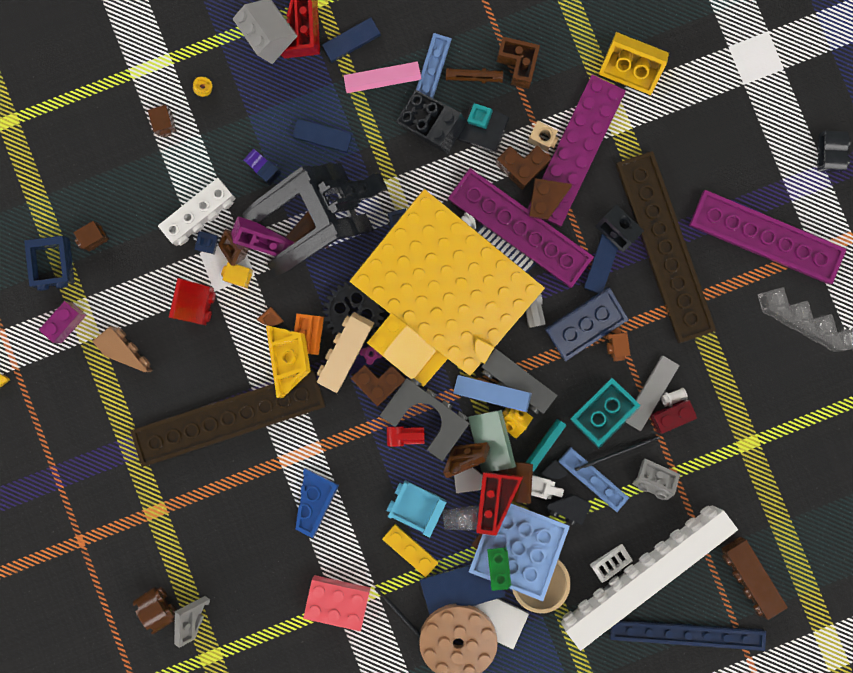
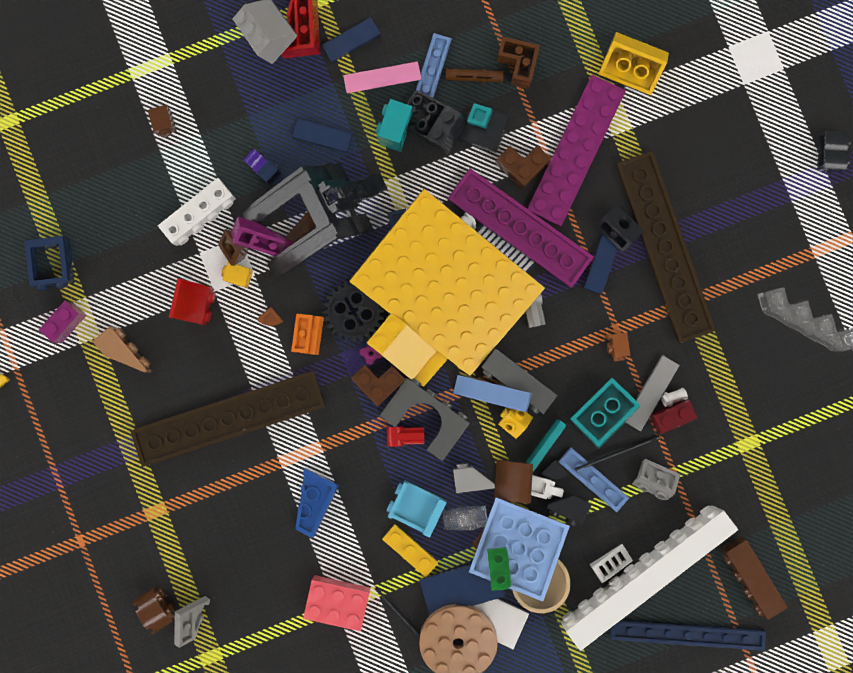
reddish brown brick [73,221,109,251] -> none
yellow tile [193,76,212,97] -> none
dark blue tile [194,231,219,255] -> none
yellow wing [266,326,311,398] -> none
tan brick [317,312,374,393] -> none
reddish brown wing [443,442,490,478] -> none
sand green tile [468,410,516,473] -> none
yellow tile [474,337,494,364] -> none
red wedge [476,472,524,536] -> none
tan brick [527,121,559,152] -> none
reddish brown wing [529,178,572,220] -> none
dark blue tile [545,288,629,361] -> none
magenta plate [689,190,847,285] -> none
none -> teal brick [376,99,413,152]

